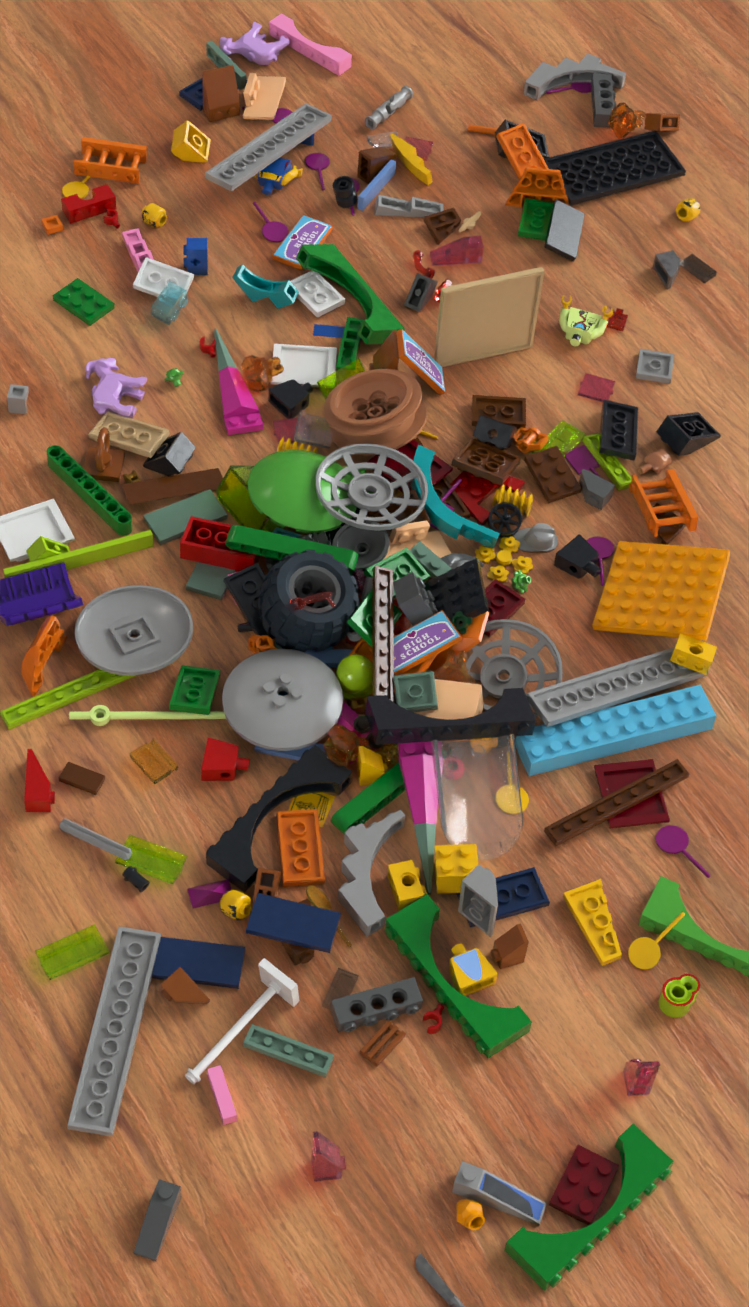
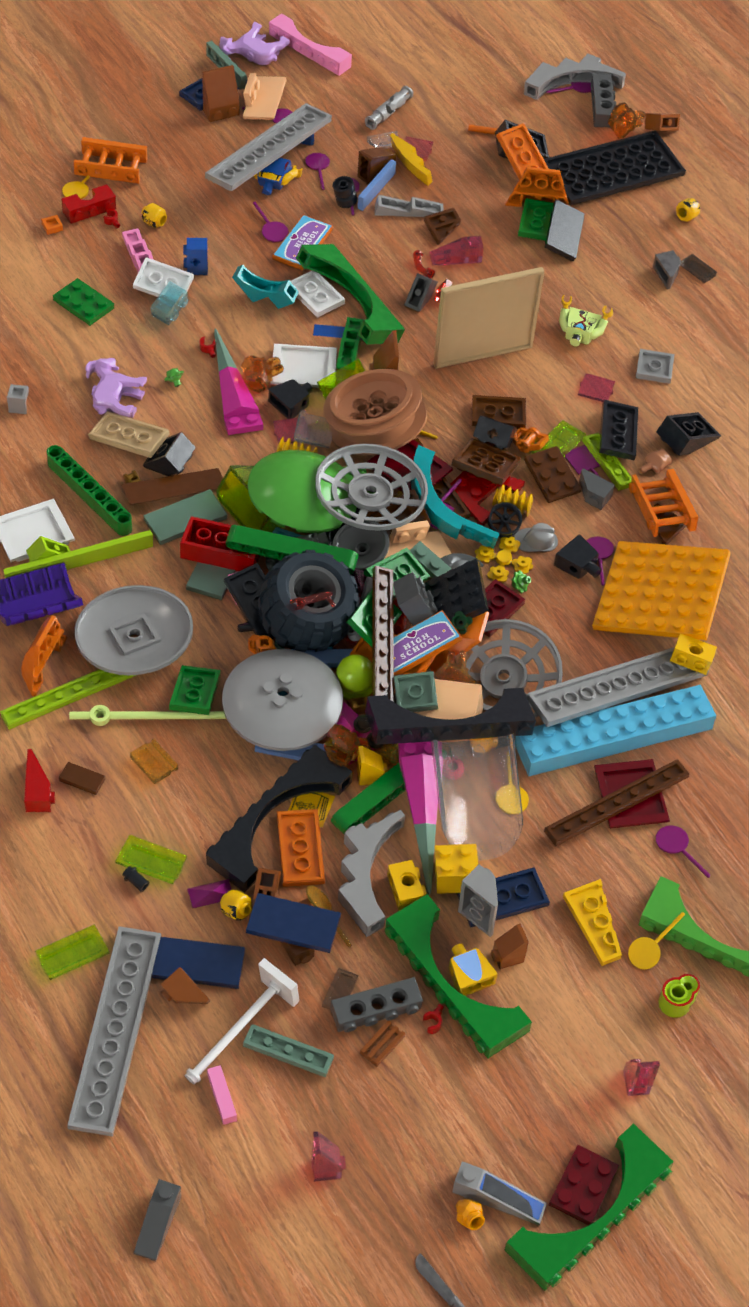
light grey axle [59,819,132,860] -> none
dark orange tile [83,427,125,482] -> none
yellow slope [171,120,211,163] -> none
red torso [201,738,250,781] -> none
tile [396,329,445,395] -> none
tan piece [459,211,481,233] -> none
clear red tile [607,308,628,331] -> none

